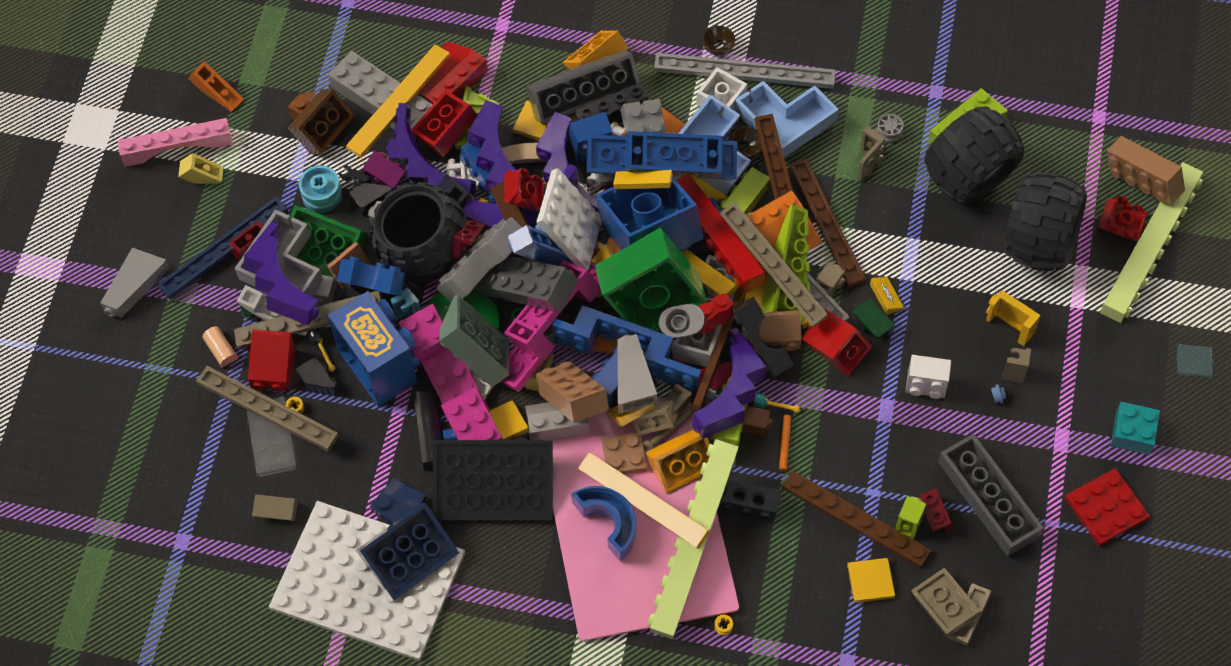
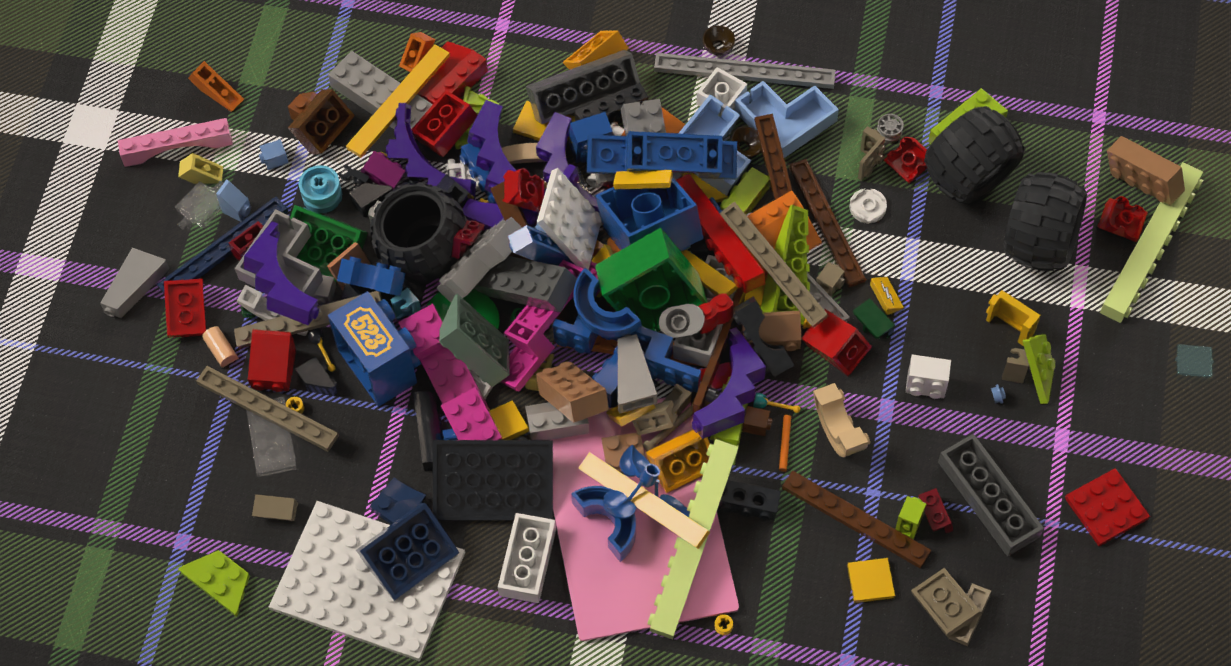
teal brick [1110,402,1160,455] -> none
none -> red plate [164,279,206,338]
none -> clear plate [175,180,224,230]
none -> lime wing [178,550,250,617]
none -> light blue slope [216,180,251,222]
none -> medium blue brick [258,139,289,170]
none -> orange slope [399,32,436,72]
none -> white brick [498,513,556,603]
none -> blue brick [574,268,642,338]
none -> blue plant [603,445,690,519]
none -> tan brick [813,383,870,457]
none -> white tile [849,188,887,223]
none -> red slope [884,137,927,183]
none -> lime wing [1022,335,1055,404]

